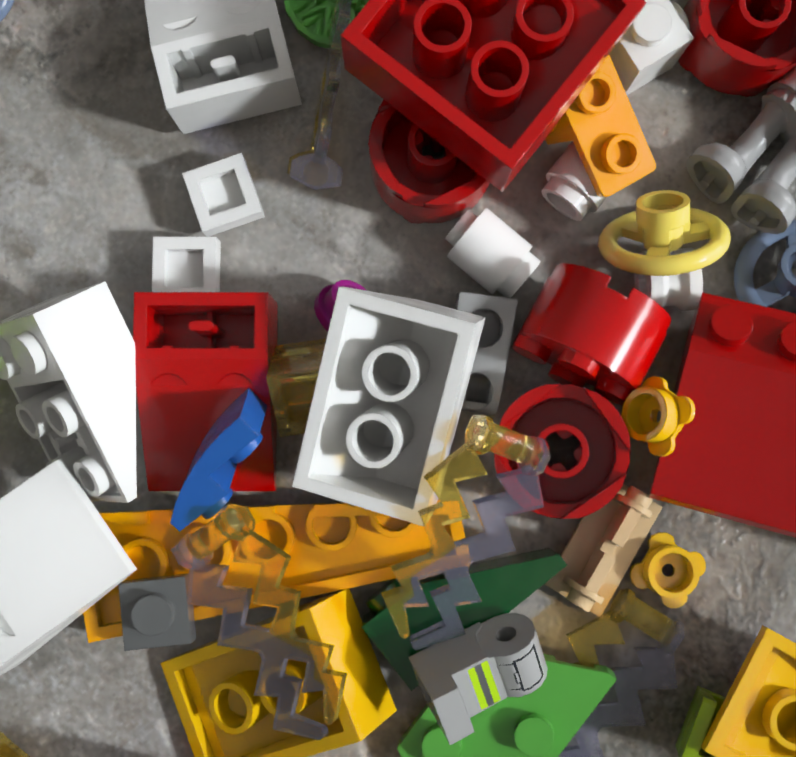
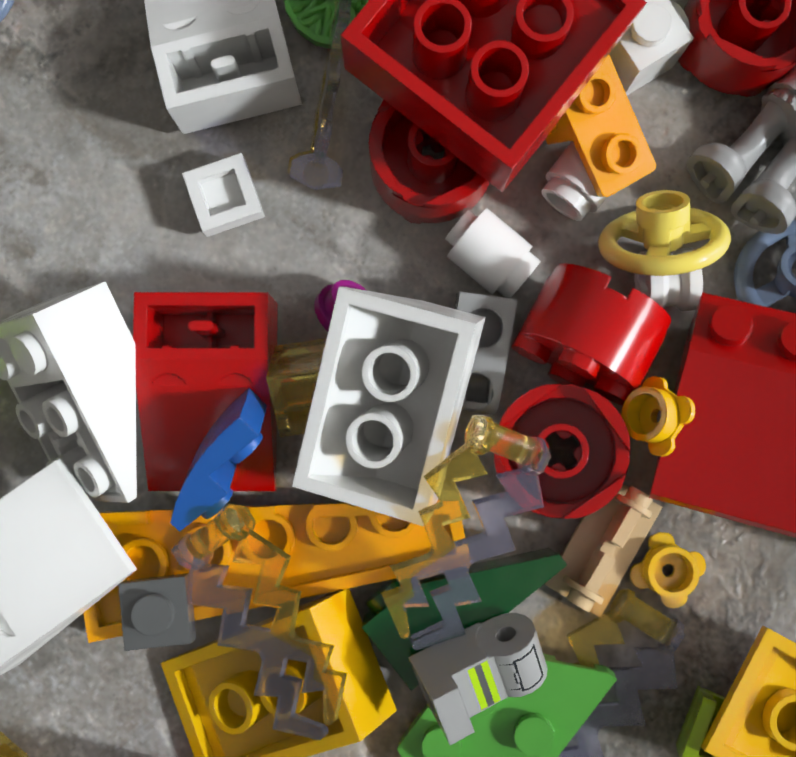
white plate [152,237,221,292] -> none

